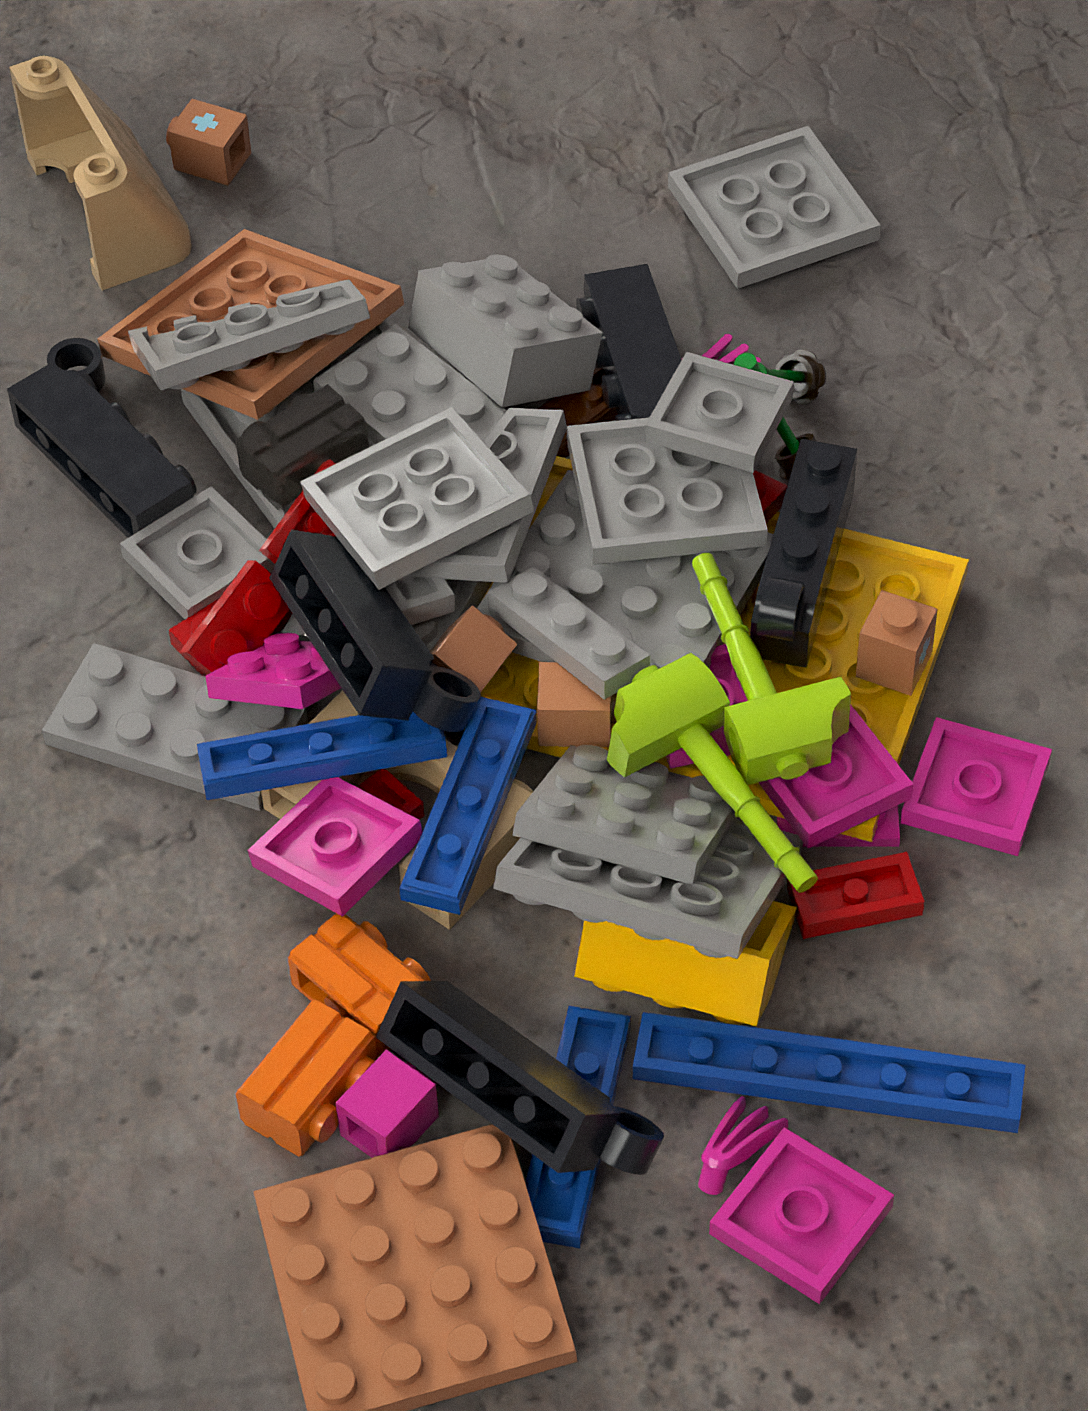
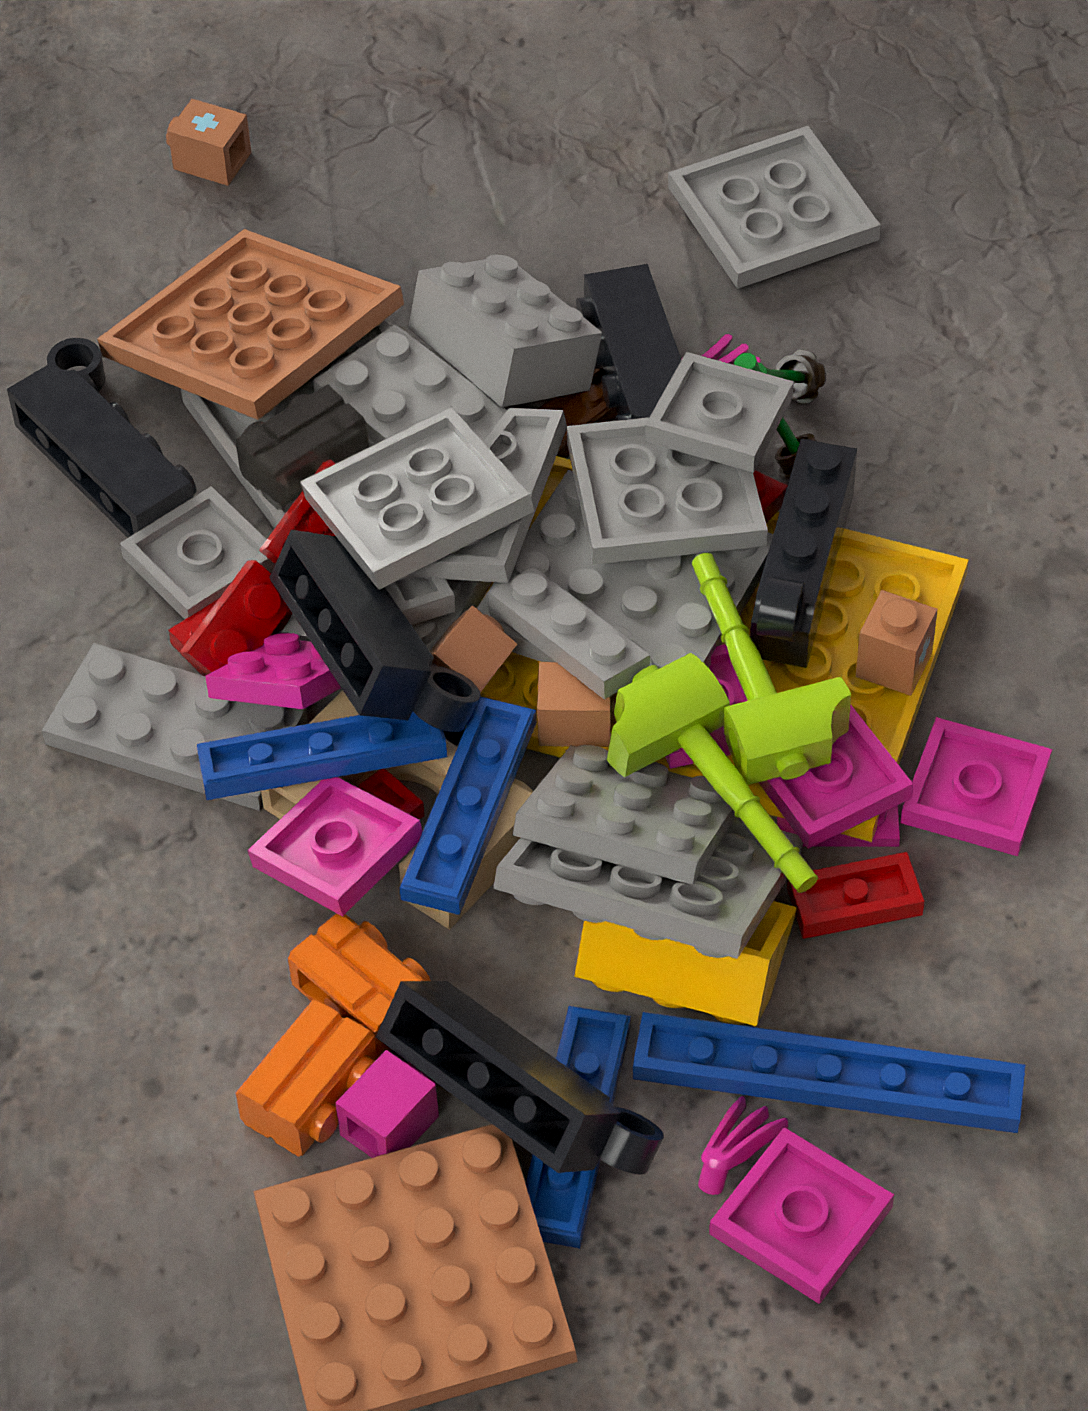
tan windscreen [9,56,192,291] -> none
light grey wing [128,279,370,390] -> none

